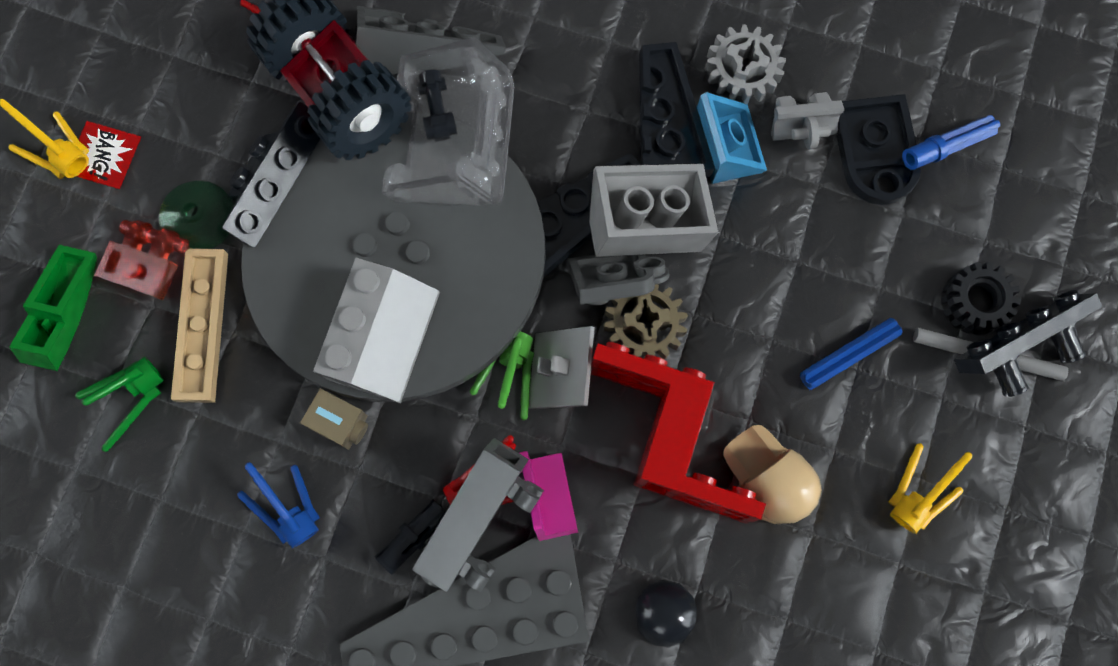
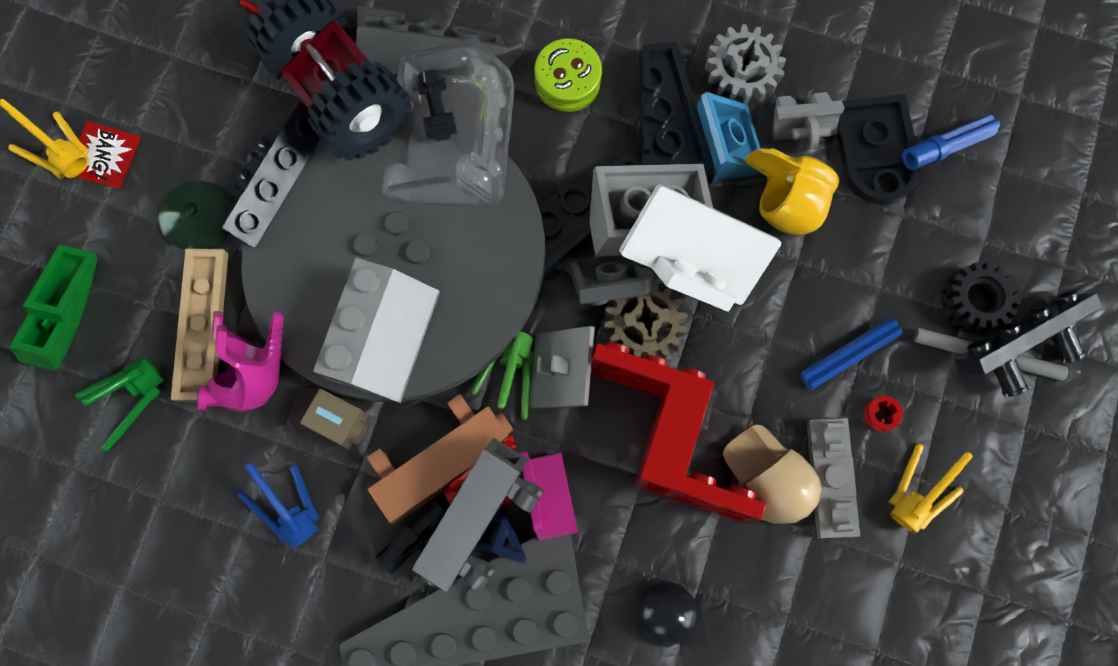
clear red plate [94,220,189,300] -> none
none -> dark pink piece [197,311,284,412]
none -> nougat brick [367,394,513,525]
none -> dark blue slope [475,513,527,565]
none -> lime head [534,38,602,112]
none -> white bracket [619,184,781,312]
none -> yellow piece [744,148,839,235]
none -> light grey plate [806,418,860,539]
none -> red bush [863,395,903,433]

